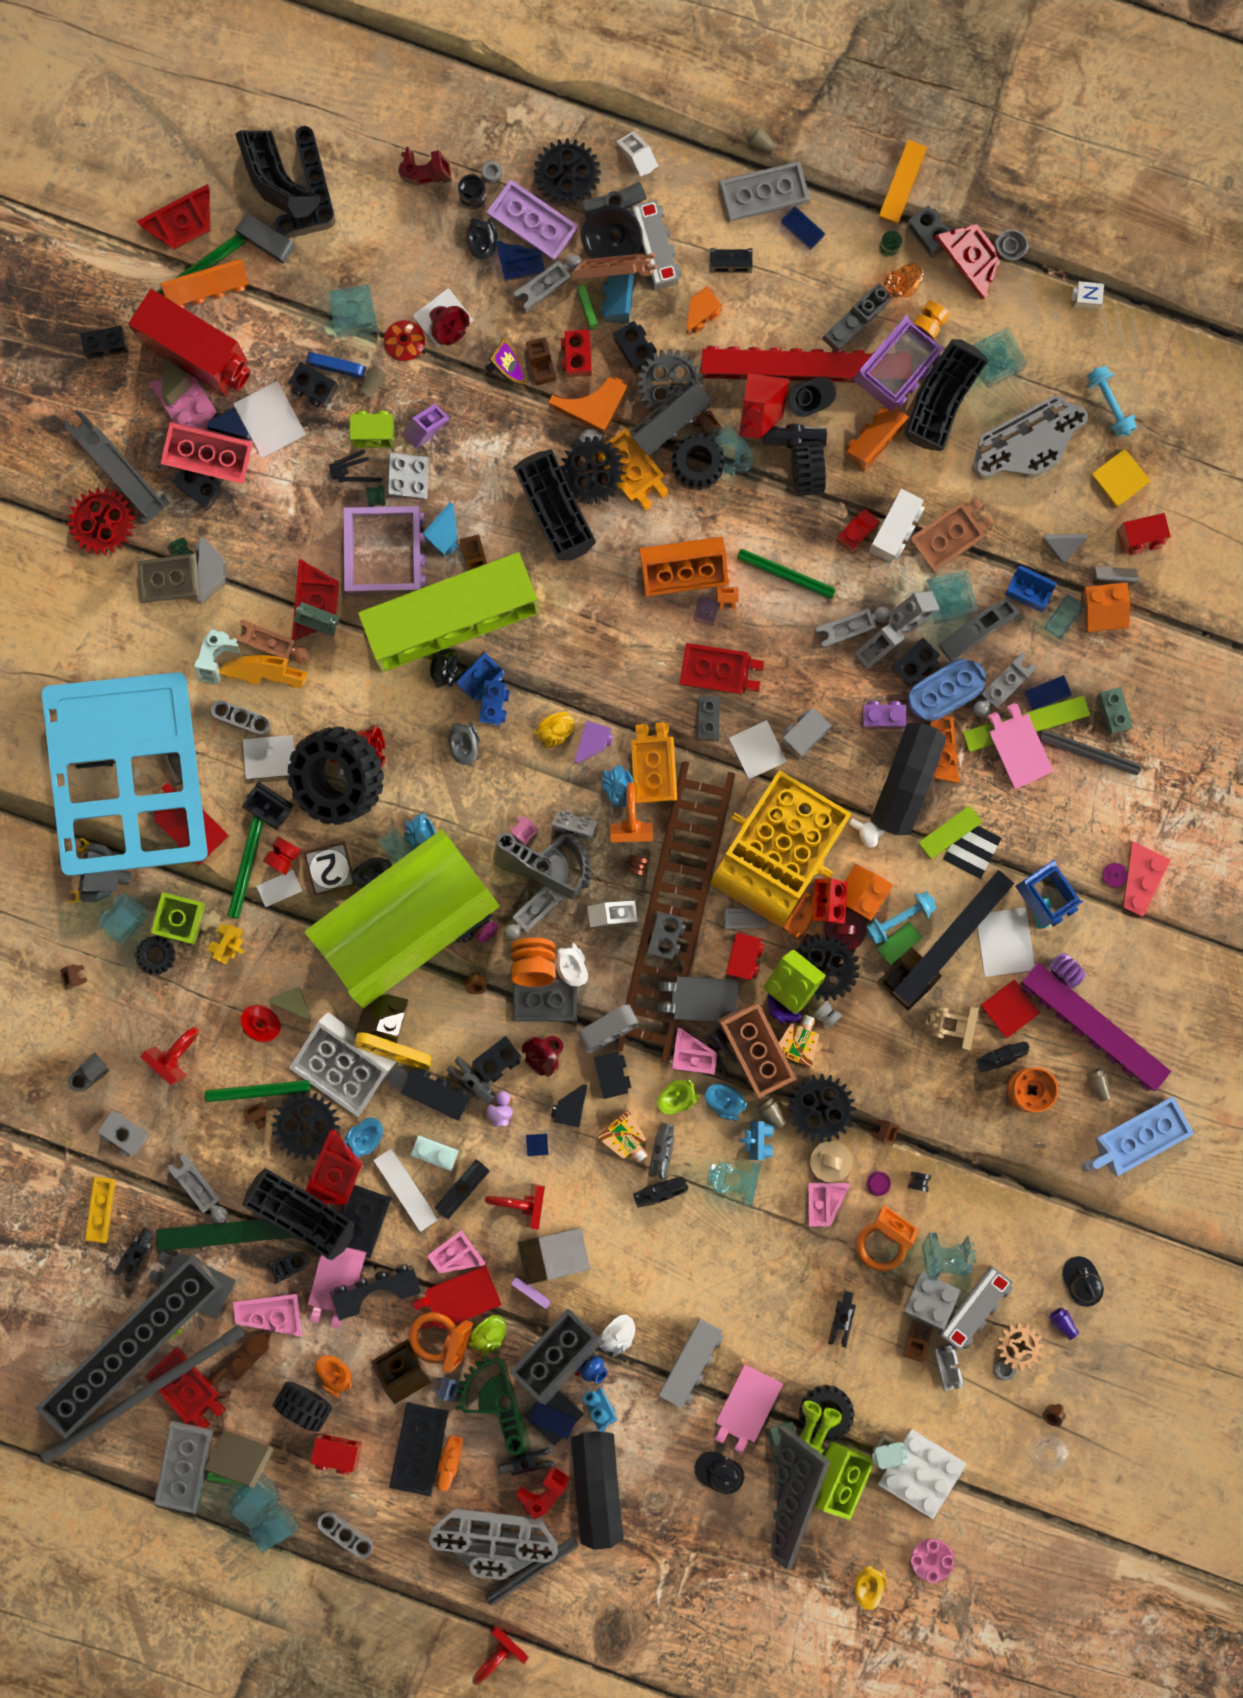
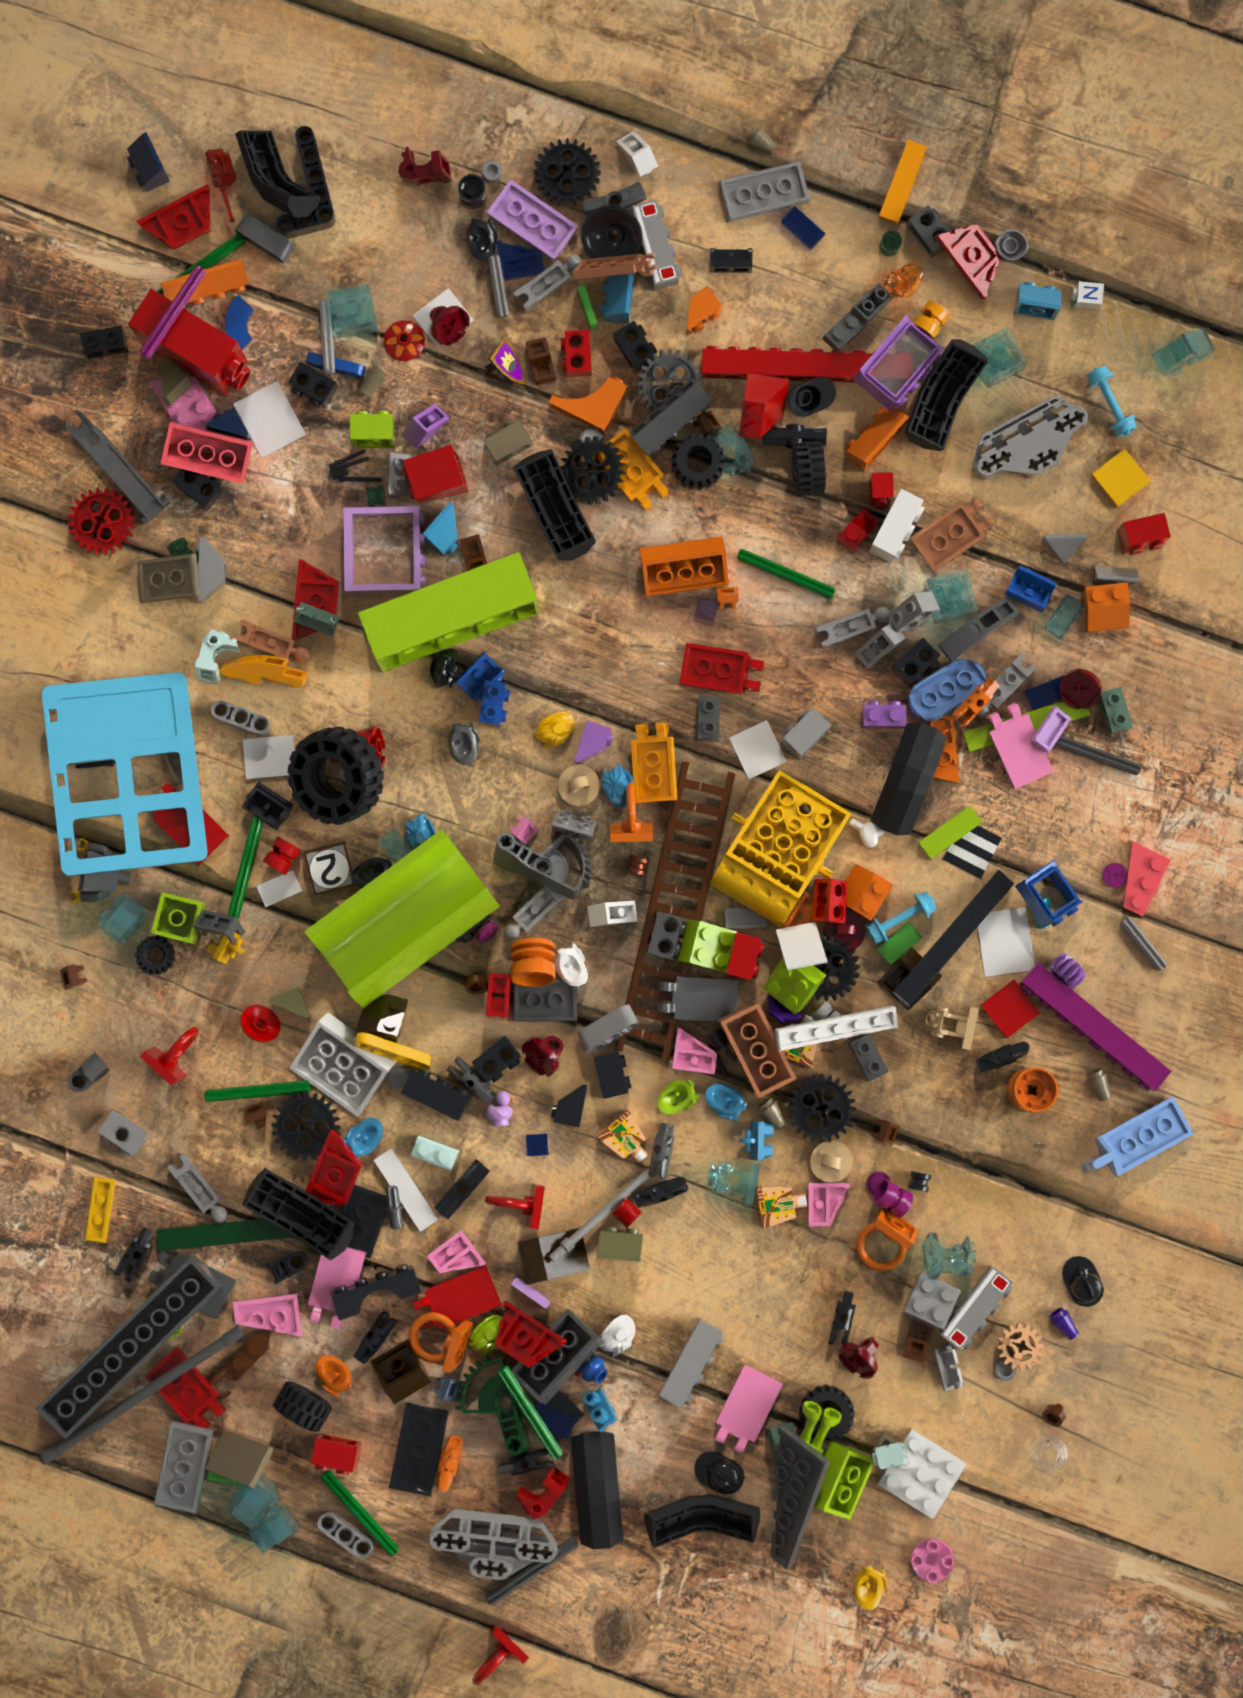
none -> dark blue slope [126,132,170,192]
none -> magenta axle [139,266,206,359]
none -> dark grey hinge [192,909,245,943]
none -> clear red piece [205,149,237,223]
none -> blue tile [225,295,253,350]
none -> light grey axle [320,300,335,374]
none -> green axle [321,1470,399,1556]
none -> black hinge [354,1310,398,1364]
none -> dark grey axle [386,1185,404,1229]
none -> red slope [402,445,469,504]
none -> dark tan brick [483,420,533,466]
none -> red brick [486,973,511,1018]
none -> light grey axle [488,255,509,318]
none -> red wing [495,1300,567,1368]
none -> green axle [497,1366,563,1460]
none -> light grey bar [549,1171,649,1262]
none -> tan tile [558,765,600,807]
none -> olive slope [597,1226,643,1262]
none -> red piece [612,1198,642,1228]
none -> black piece [644,1494,760,1548]
none -> lime brick [678,920,736,973]
none -> torso [756,1187,807,1228]
none -> white tile [774,1006,898,1051]
none -> white piece [776,922,827,970]
none -> dark red tile [838,1337,879,1379]
none -> dark grey brick [848,1034,889,1082]
none -> red brick [869,472,894,509]
none -> magenta wheel [873,1179,913,1218]
none -> orange hinge [952,678,999,727]
none -> dark azure slope [1013,282,1061,320]
none -> lavender tile [1030,706,1072,753]
none -> dark red tile [1059,668,1102,709]
none -> light grey axle [1120,917,1167,971]
none -> clear light blue brick [1152,328,1216,376]

